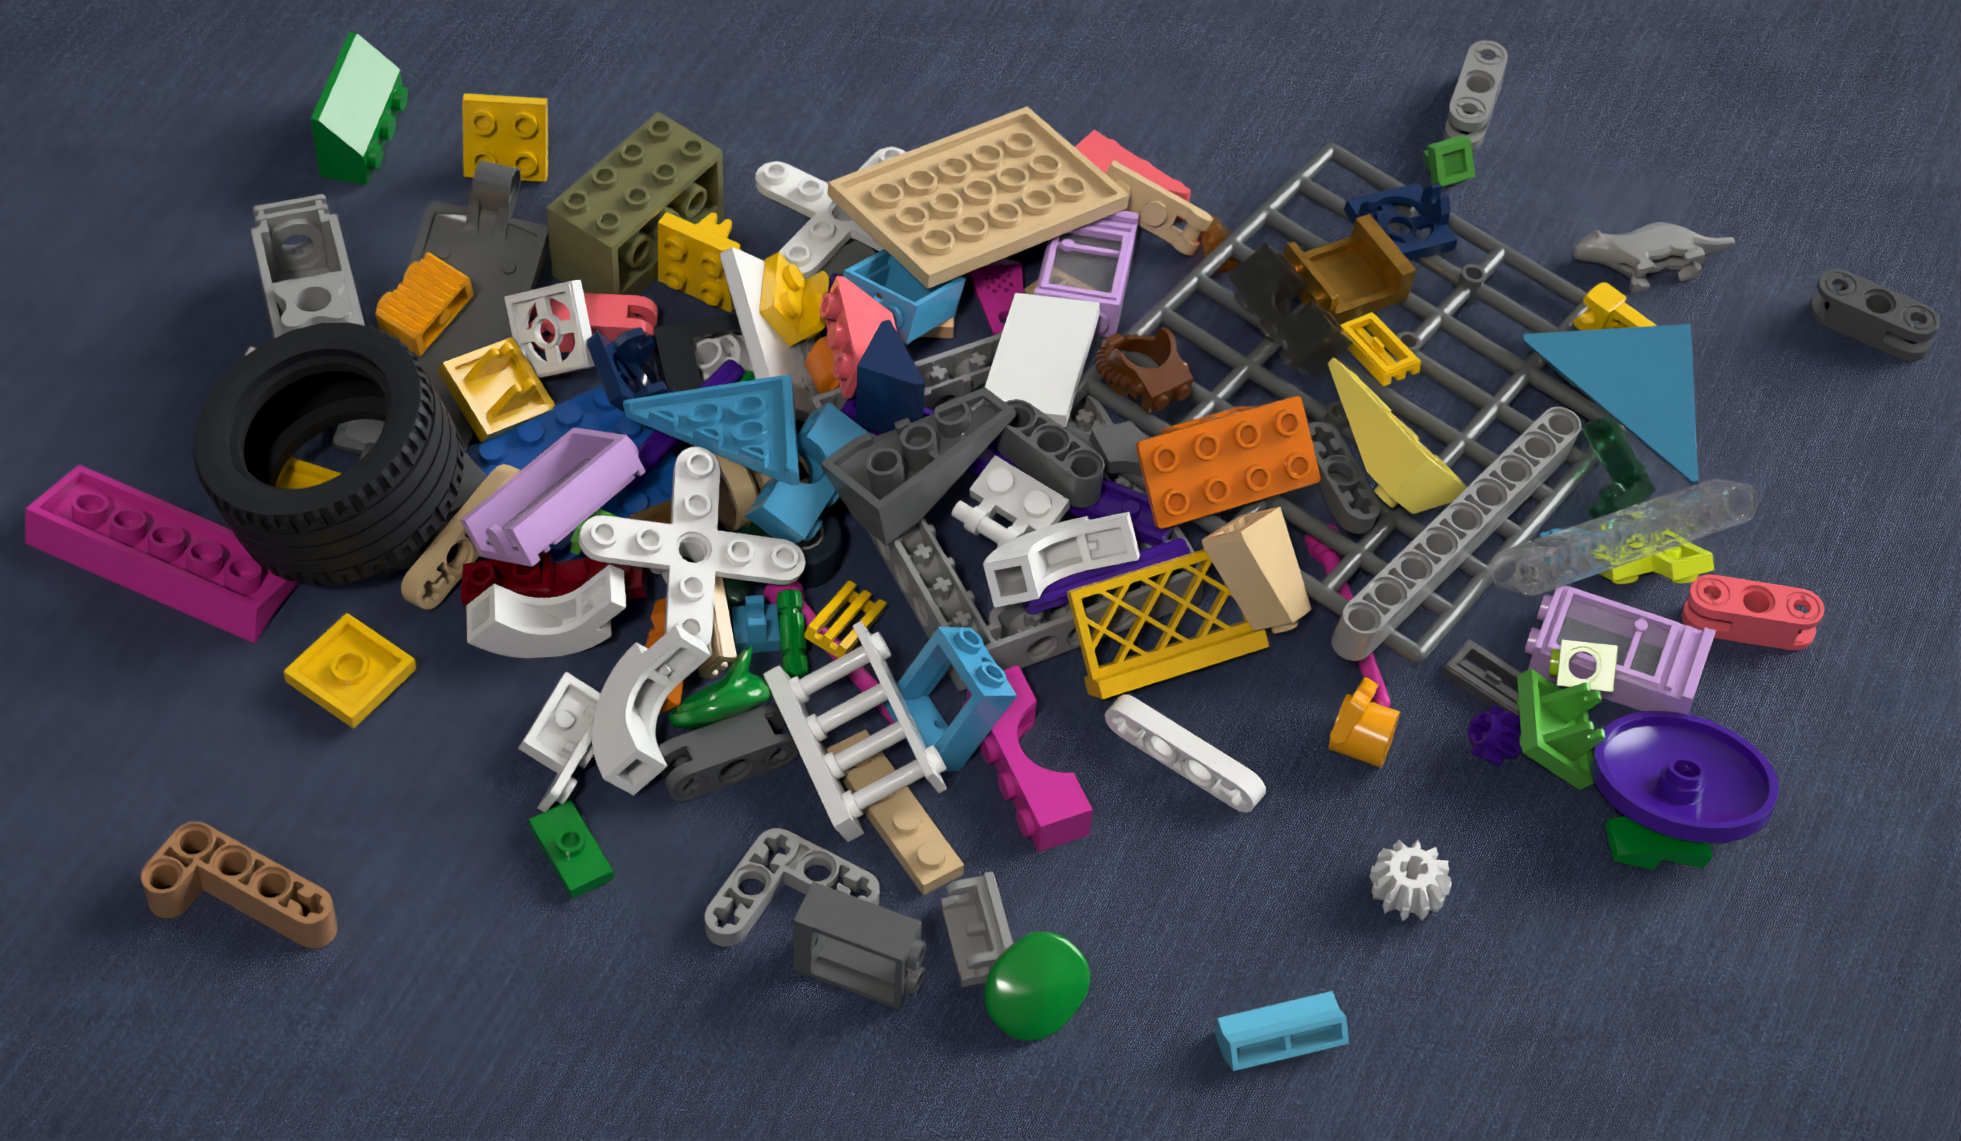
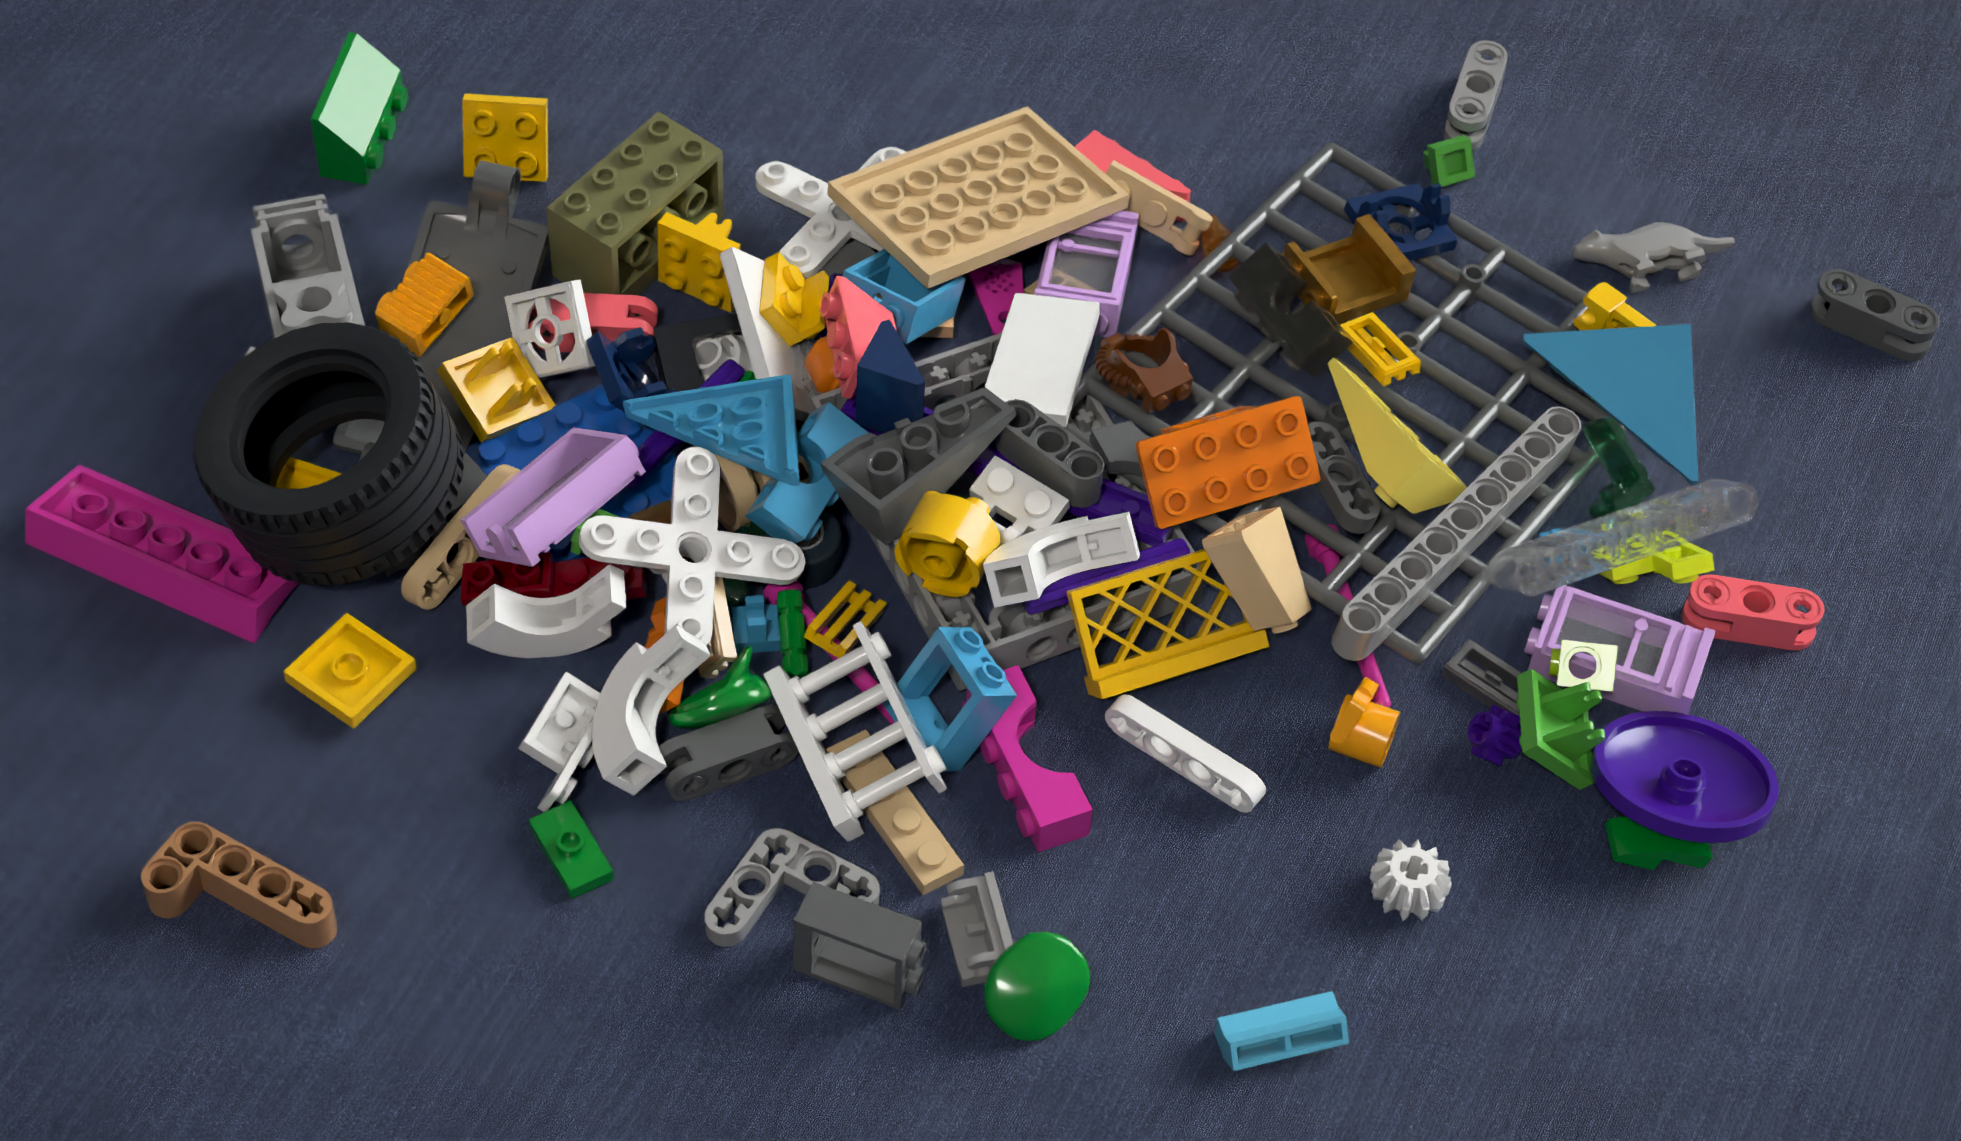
none -> yellow brick [894,491,1000,597]

